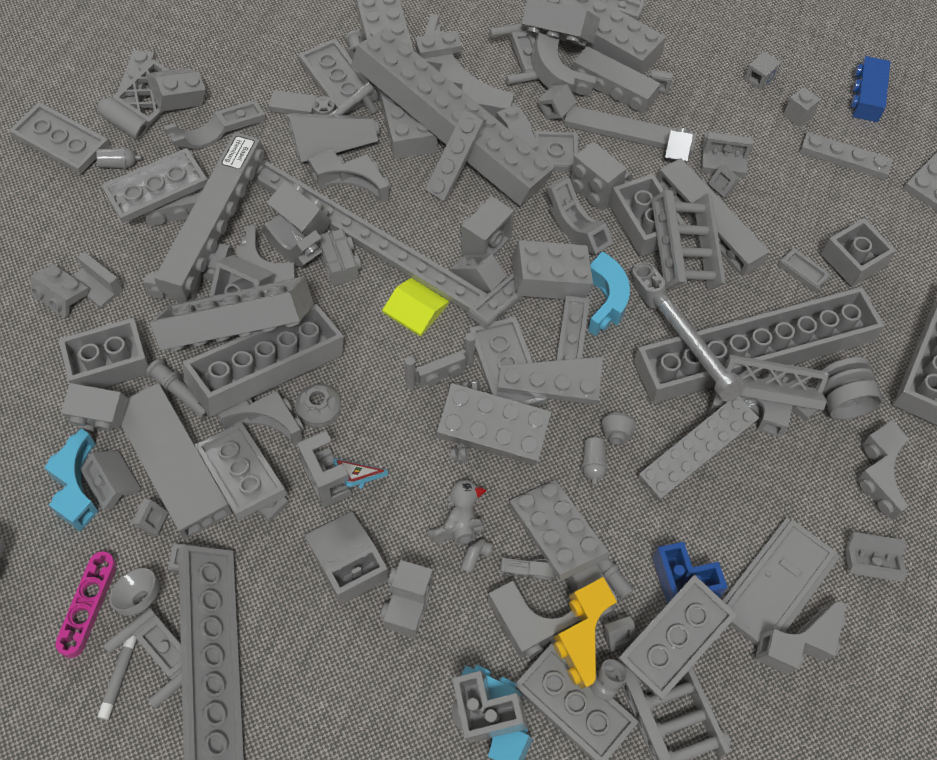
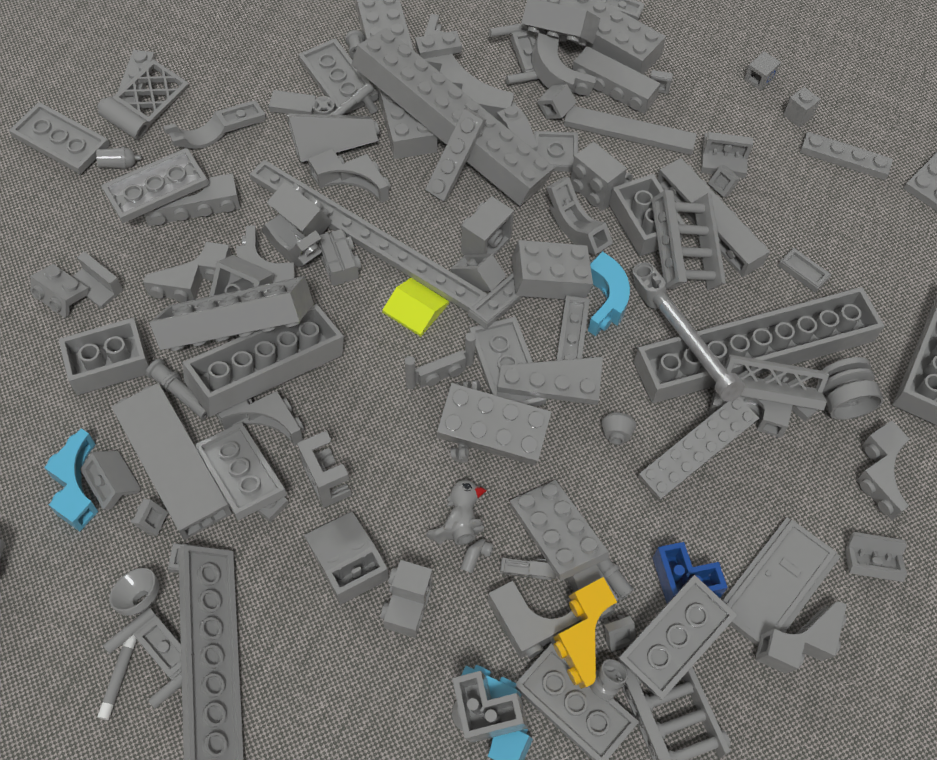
dark pink beam [55,551,117,658] -> none
light grey brick [61,383,128,432] -> none
light grey slope [146,68,206,112] -> none
light grey brick [154,132,264,299] -> none
light grey piece [295,384,342,428] -> none
piece [333,459,388,489] -> none
light grey piece [582,437,608,486] -> none
brick [664,127,693,162] -> none
light grey brick [821,218,896,287] -> none
blue brick [851,56,891,122] -> none

